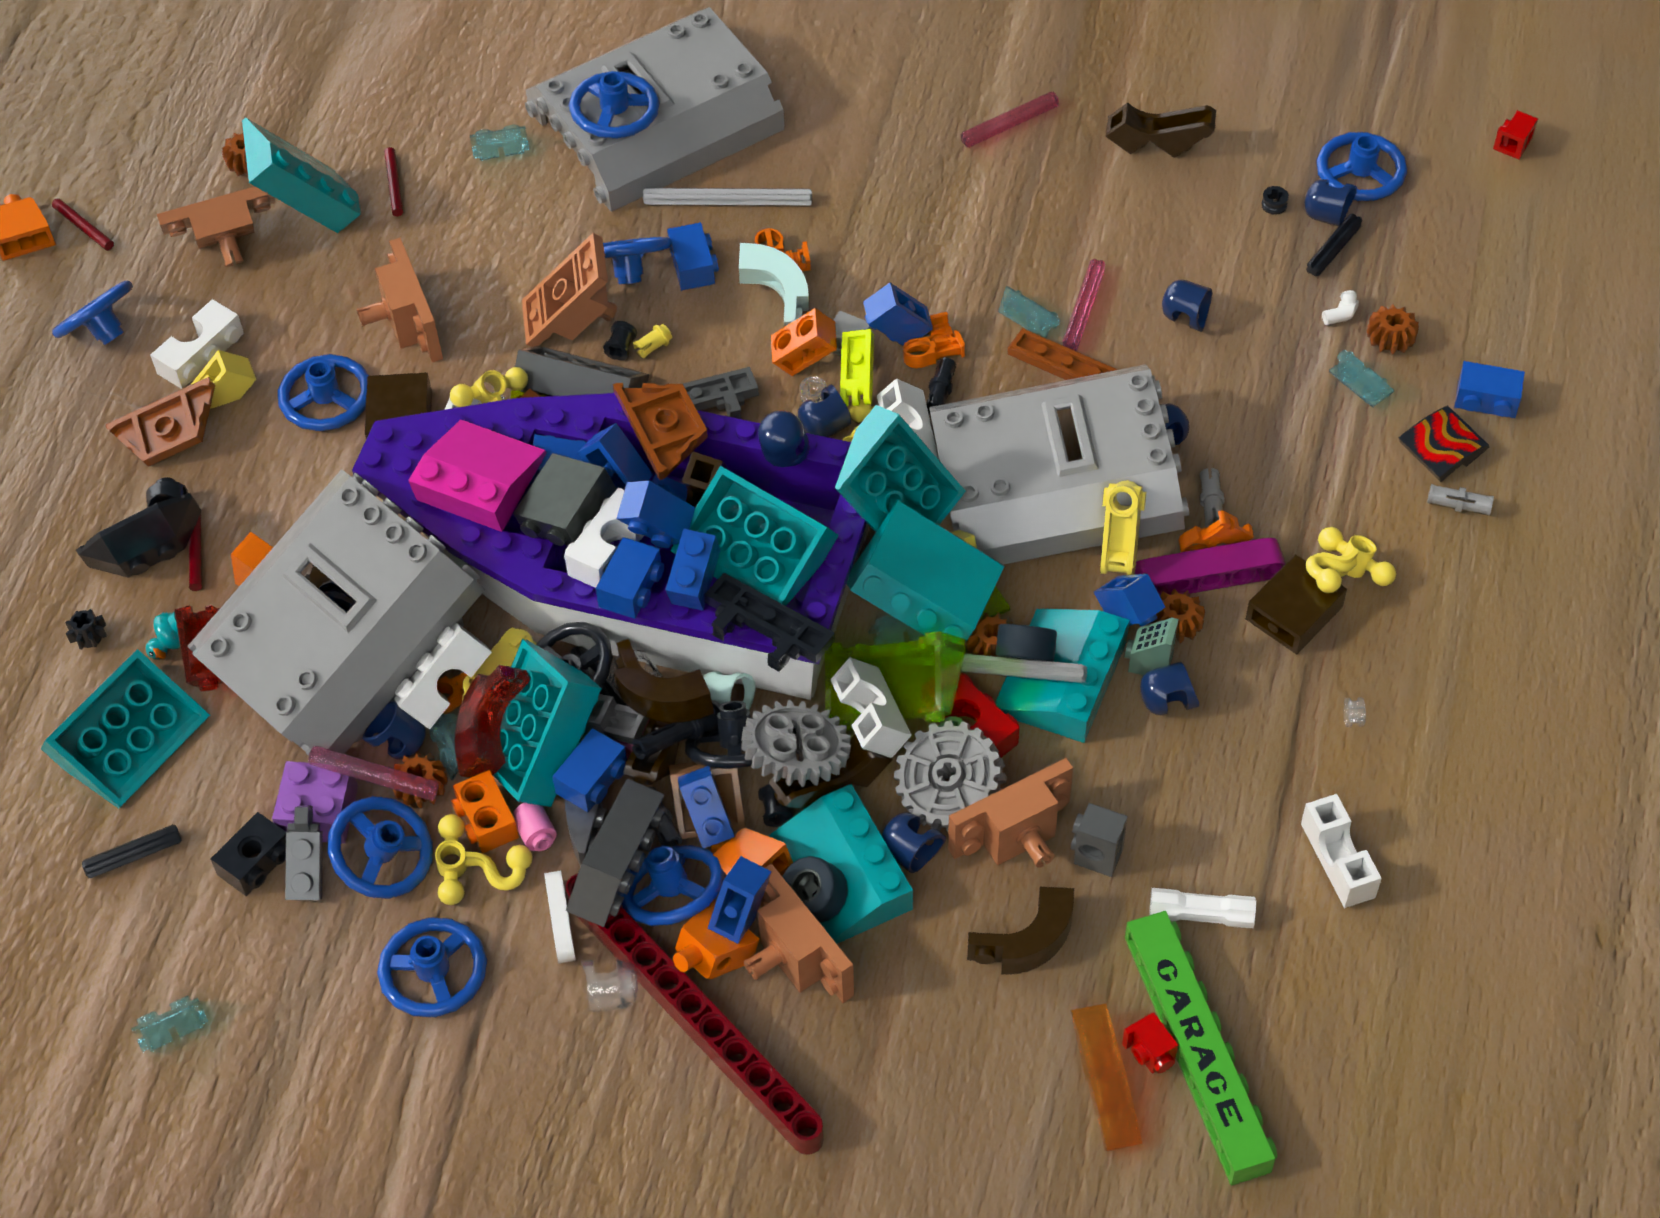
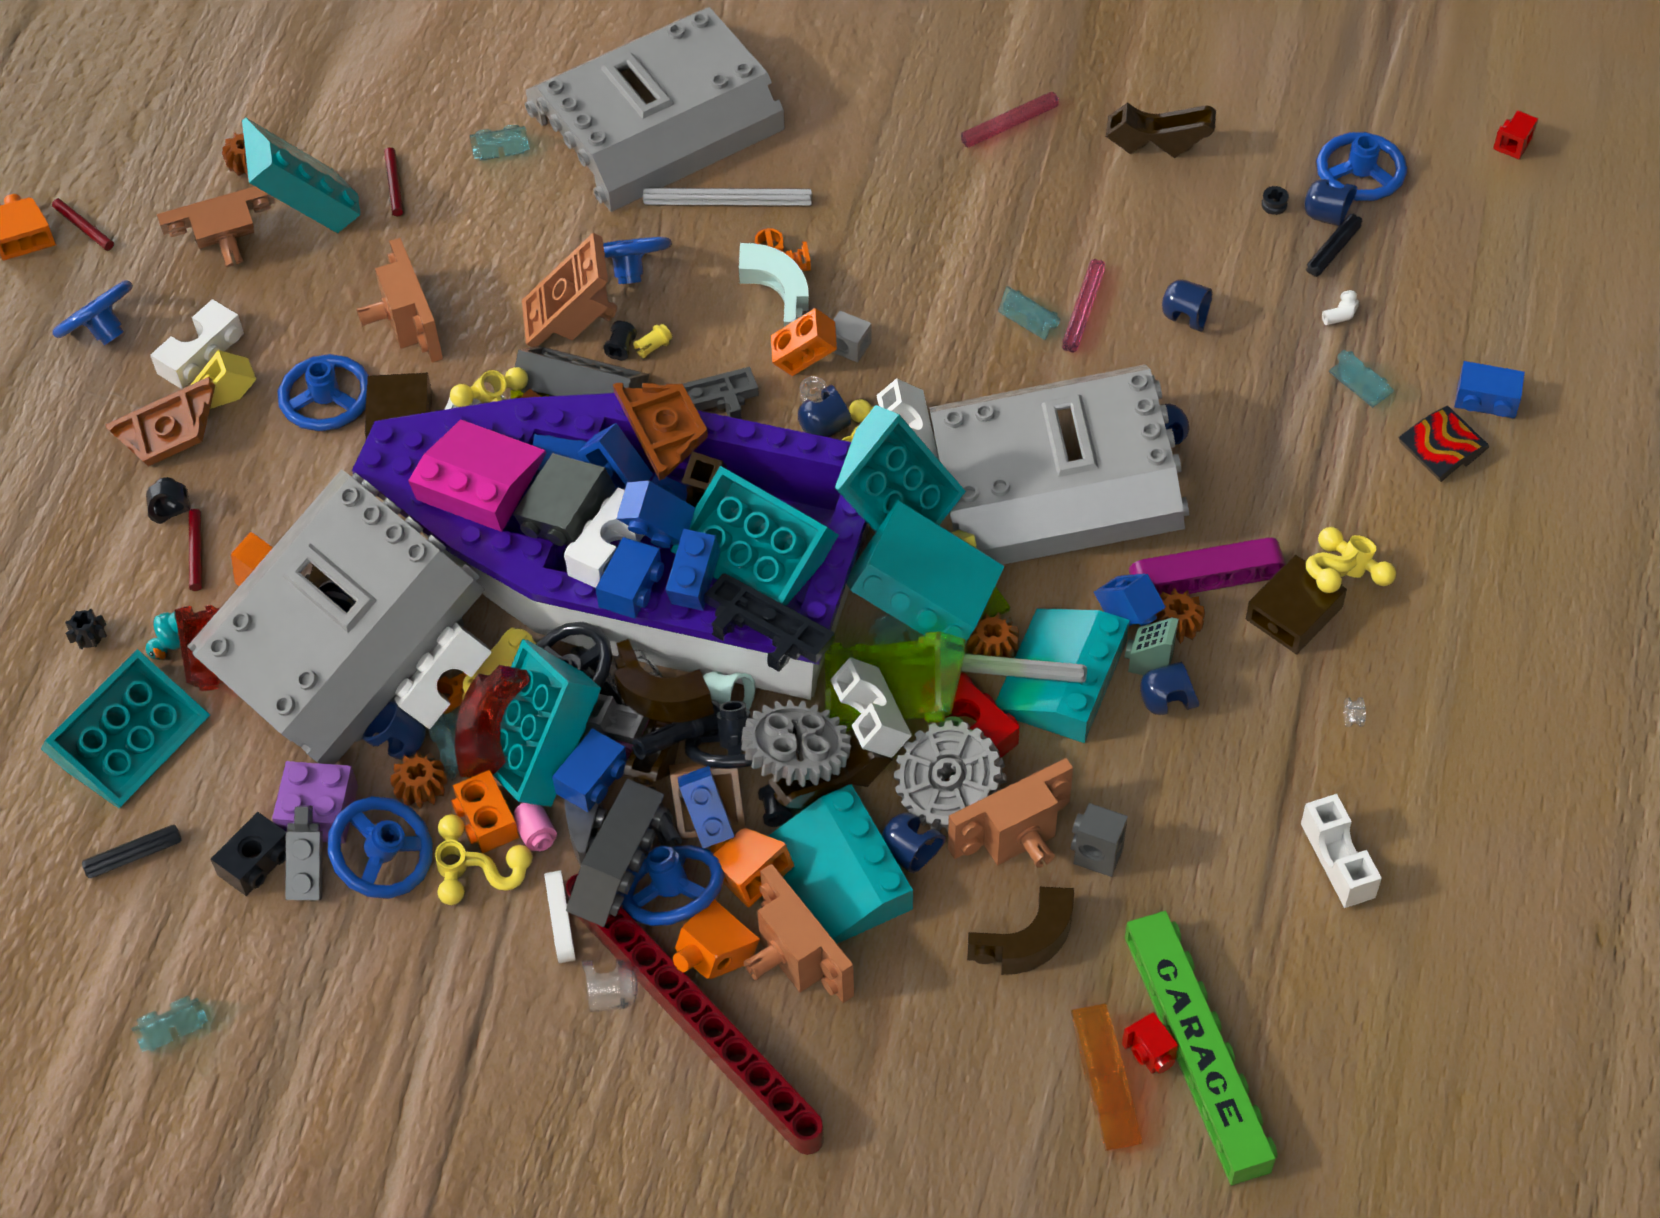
black wedge [76,493,202,578] -> none
clear pink axle [308,746,439,801] -> none
blue piece [377,917,487,1018] -> none
blue piece [569,71,660,139] -> none
blue brick [667,222,719,291] -> none
blue brick [708,856,772,944] -> none
dark blue helmet [758,410,810,467] -> none
black wheel [783,856,848,923] -> none
neon yellow hinge [840,329,874,407] -> none
blue brick [863,282,933,346] -> none
orange piece [903,312,965,368] -> none
black pin [926,357,956,414] -> none
black wheel [996,624,1057,662] -> none
dark orange tile [1008,328,1118,380] -> none
light yellow piece [1100,480,1146,575] -> none
white axle [1149,888,1256,928] -> none
orange piece [1178,510,1254,552] -> none
light grey pin [1200,468,1225,528] -> none
dark orange gear [1367,304,1419,355] -> none
light grey pin [1427,484,1494,516] -> none

